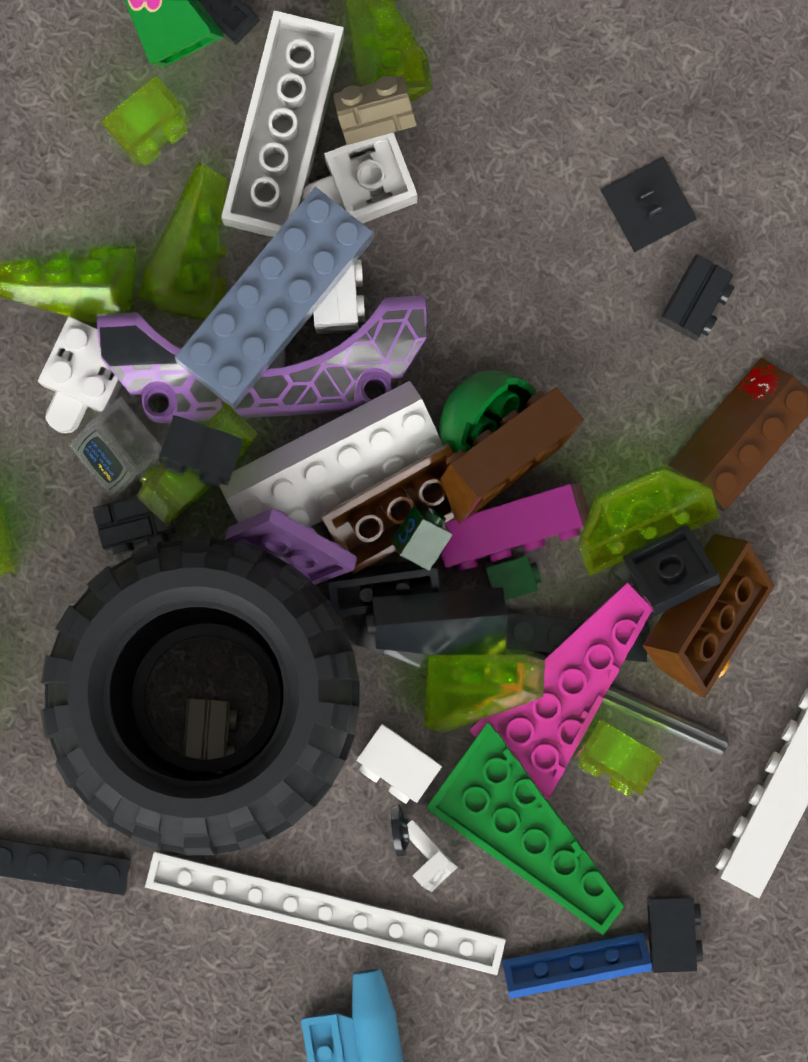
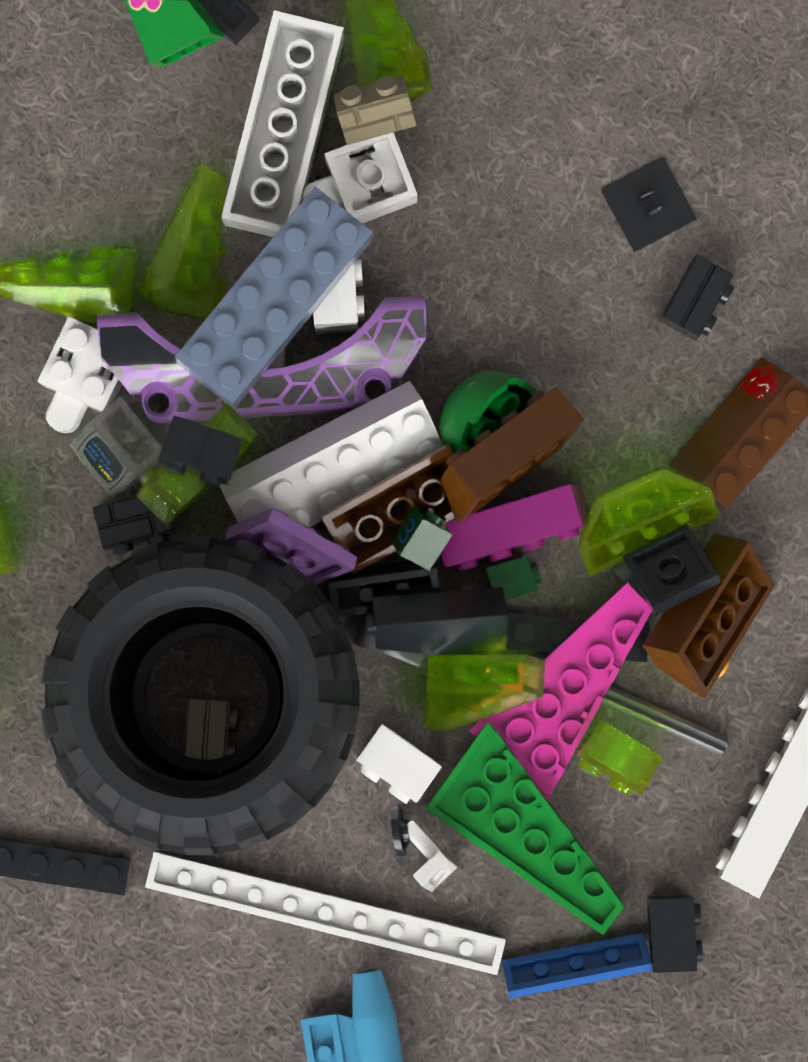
clear neon green brick [100,75,189,168] -> none

